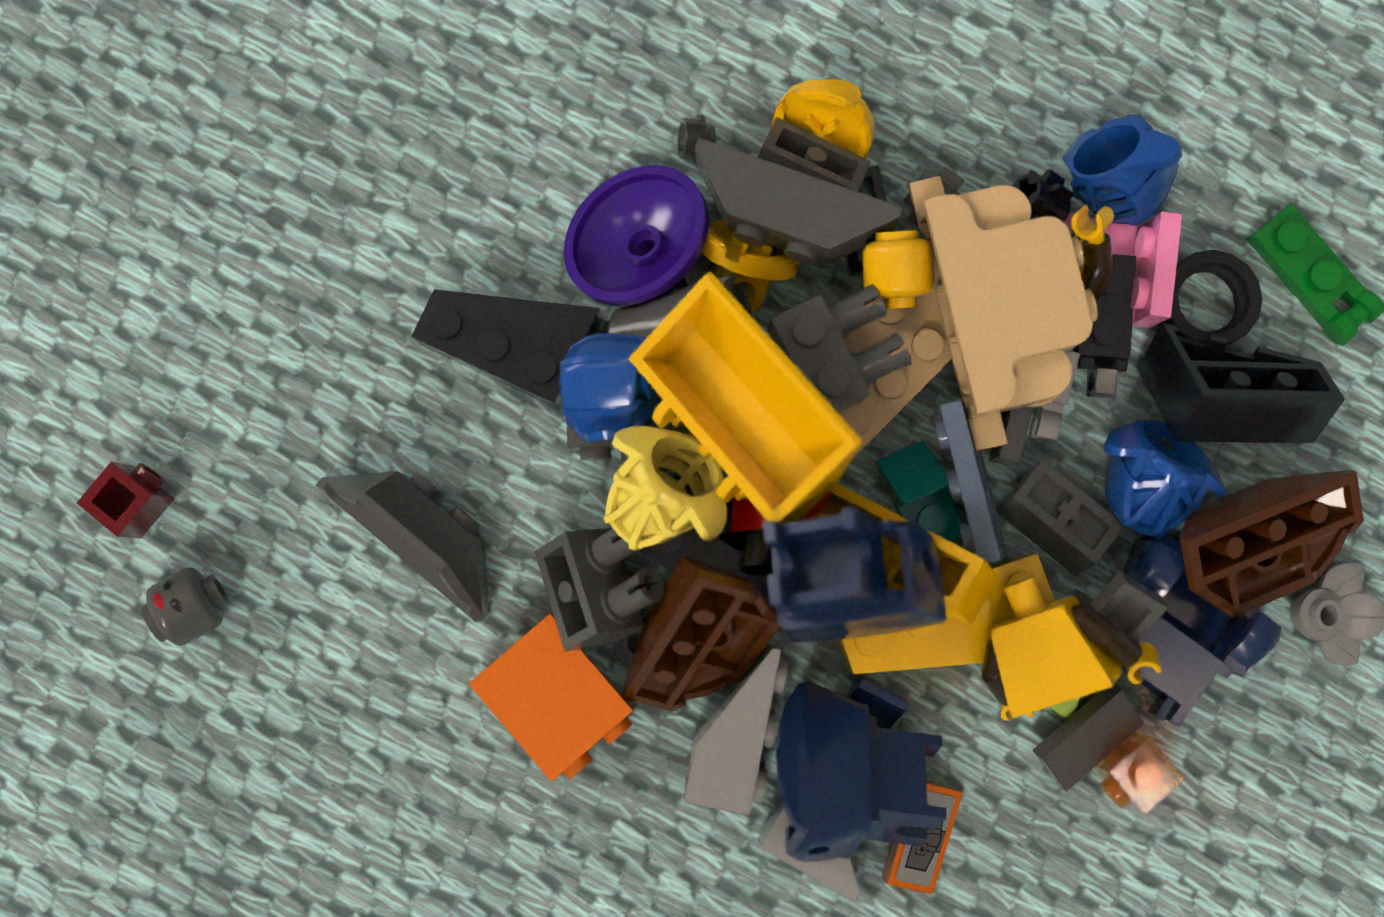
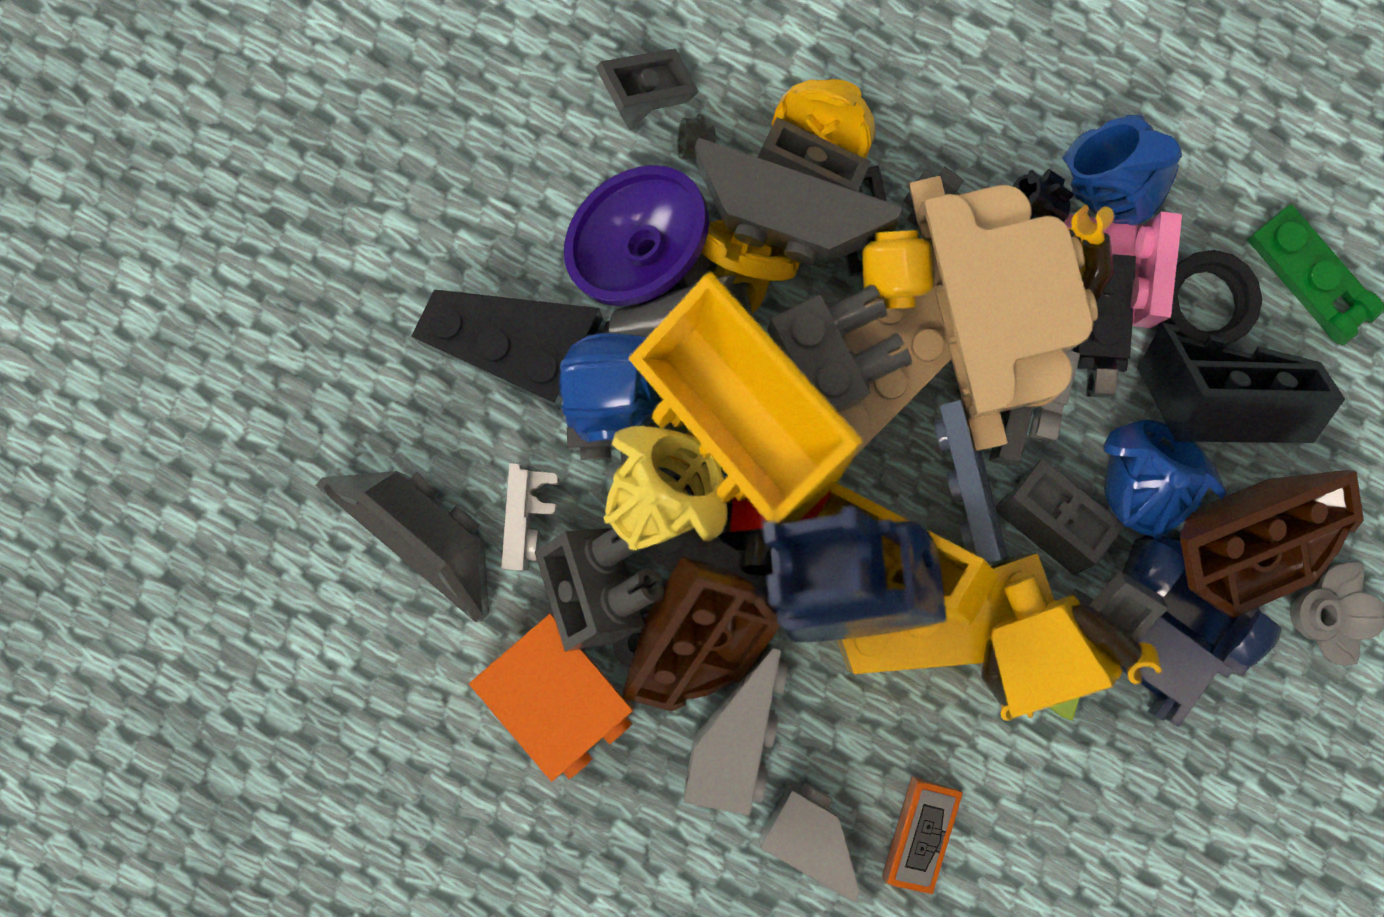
dark red brick [76,461,175,539] -> none
dark grey head [141,567,228,646] -> none
dark blue piece [776,681,947,862] -> none
dark blue slope [846,675,910,729] -> none
teal slope [875,441,962,541] -> none
dark grey tile [1032,684,1145,791] -> none
clear orange brick [1095,732,1185,814] -> none
none -> white plate [501,463,559,571]
none -> dark grey slope [595,48,699,130]

